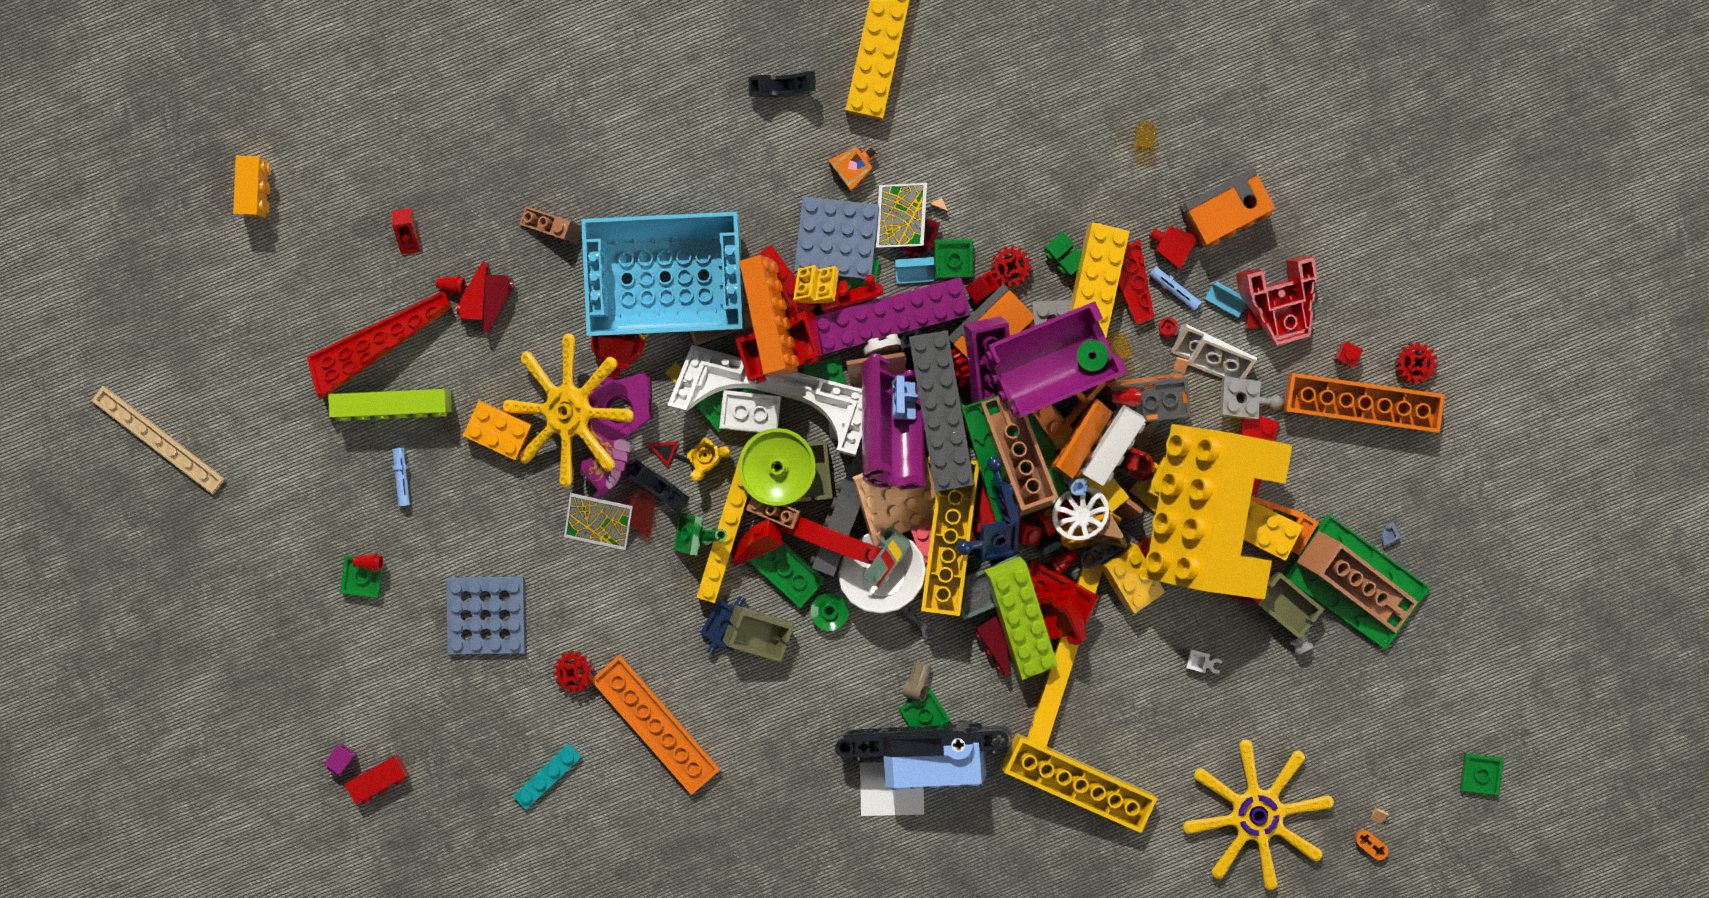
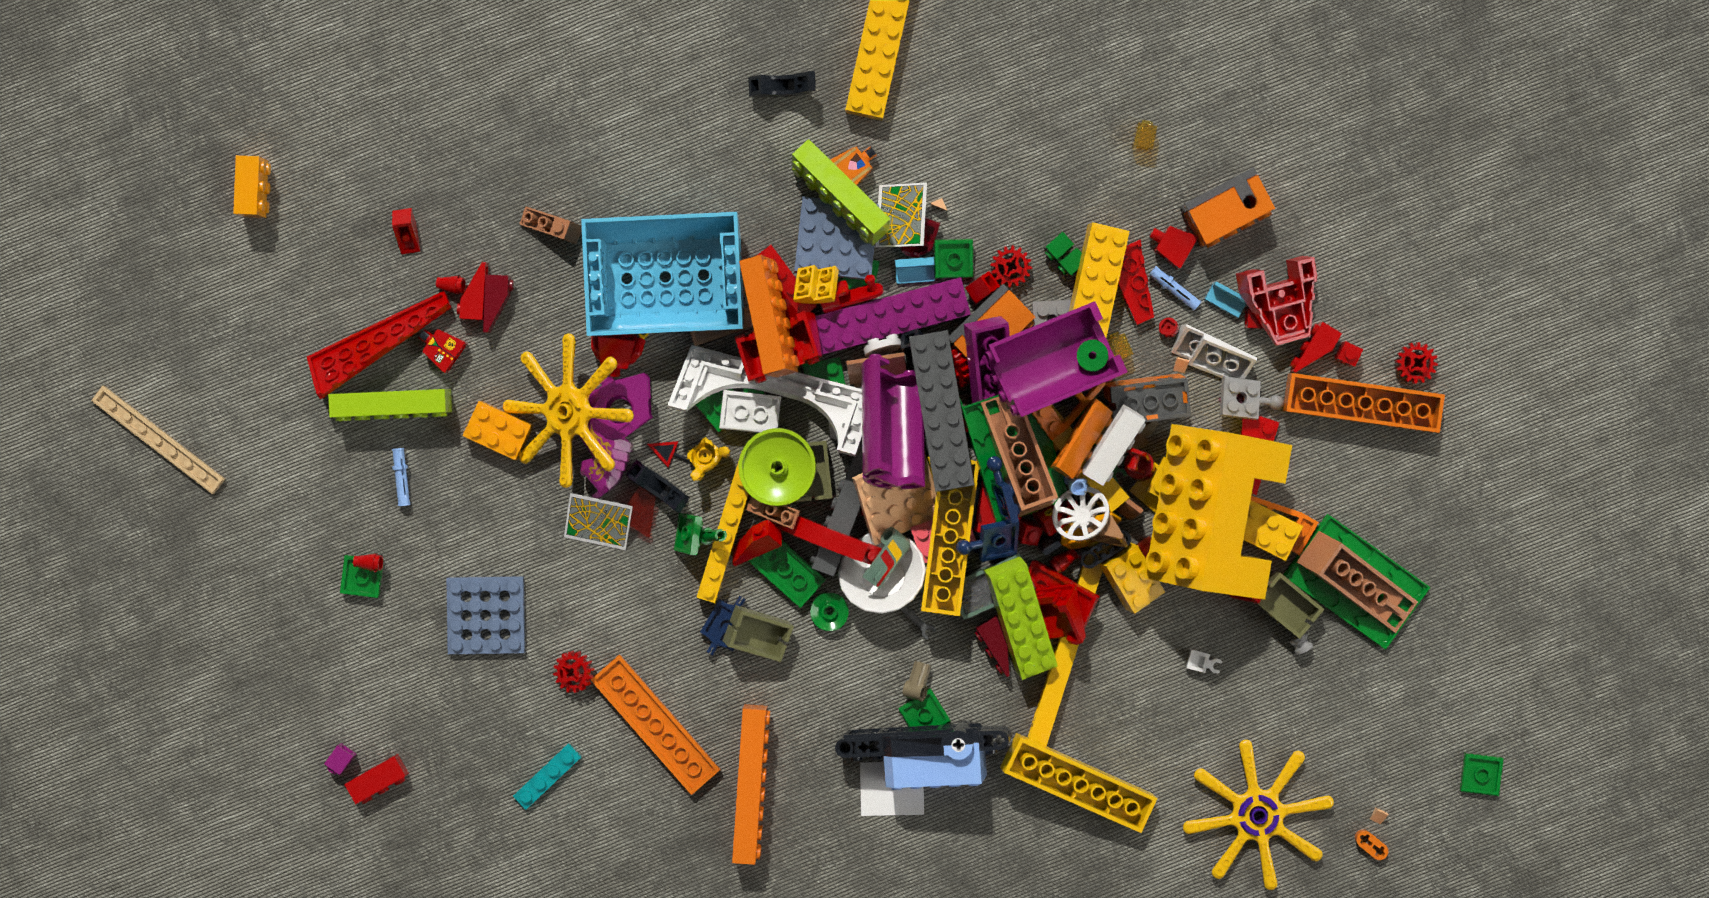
yellow sticker [665,362,682,383] -> none
light blue panel [892,376,919,420] -> none
red cone [1113,387,1141,407] -> none
sand blue tile [1381,521,1401,547] -> none
none -> red torso [418,329,468,373]
none -> orange brick [732,704,771,865]
none -> lime brick [792,139,890,246]
none -> red slope [1290,322,1342,373]

